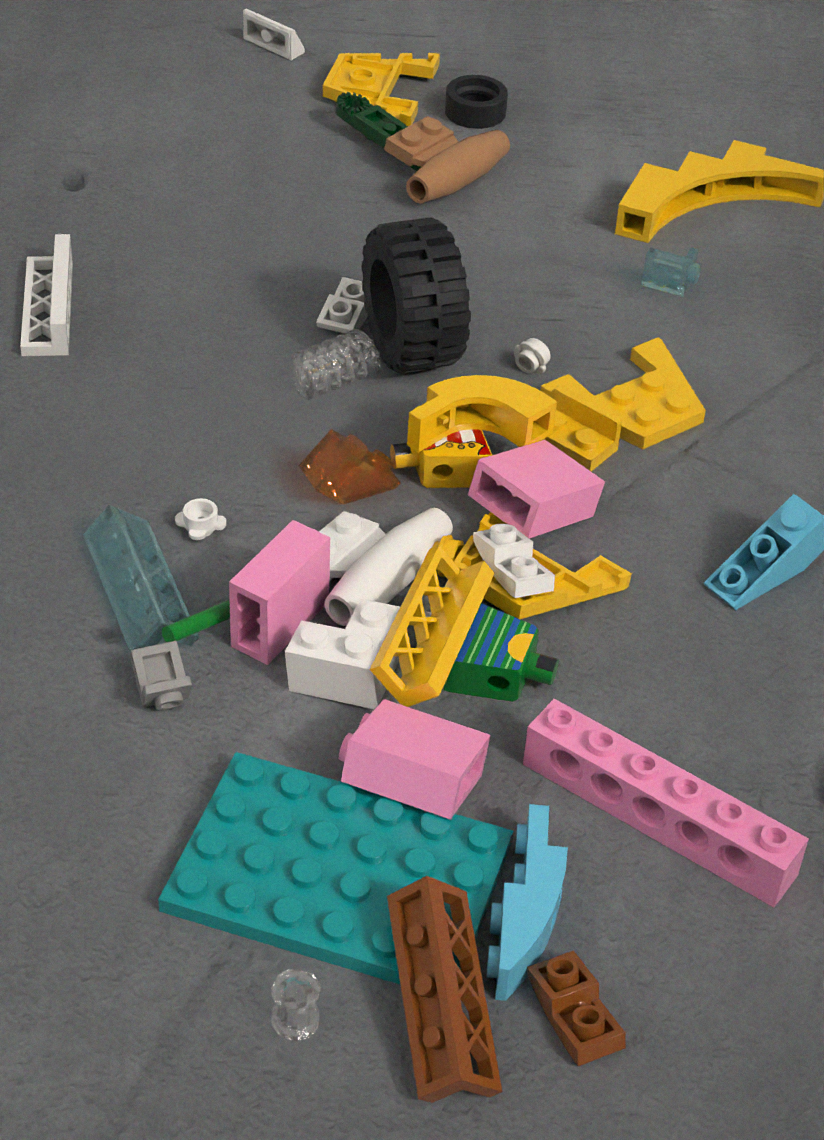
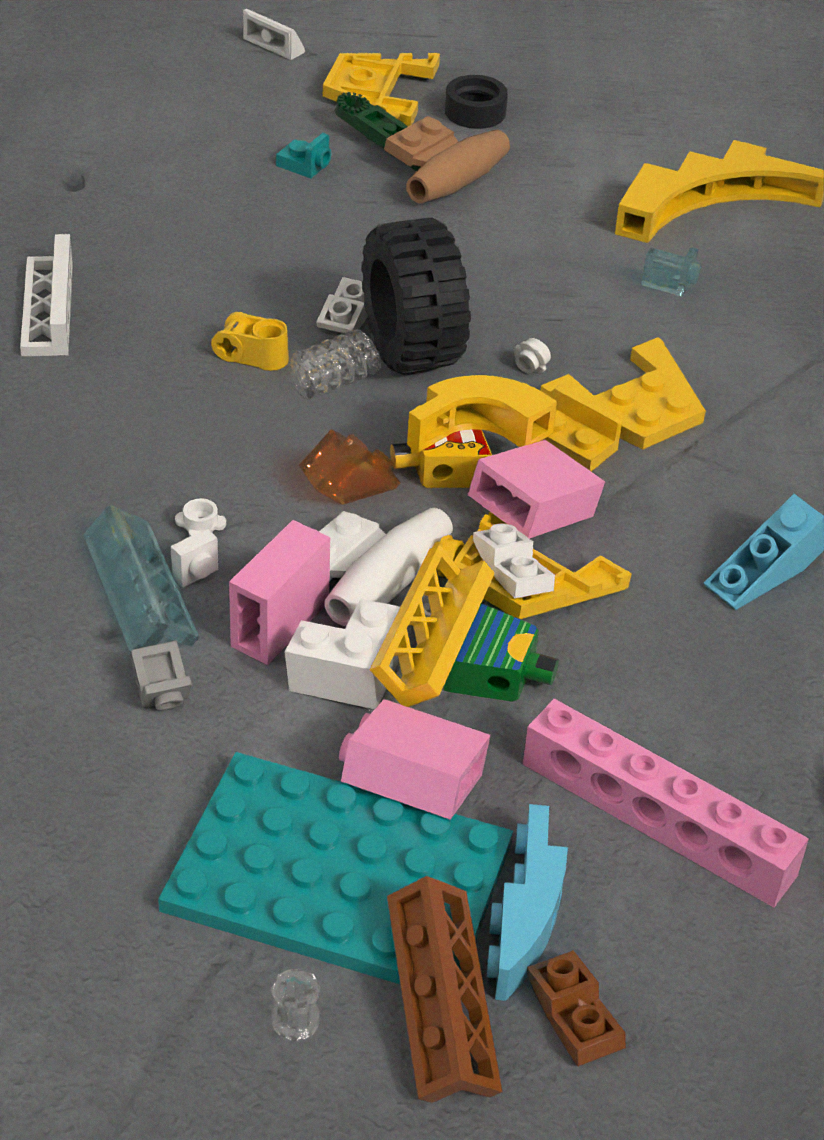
green bar [162,599,230,642] -> none
none -> white plate [171,529,218,588]
none -> yellow piece [211,312,289,371]
none -> teal bracket [276,133,332,179]

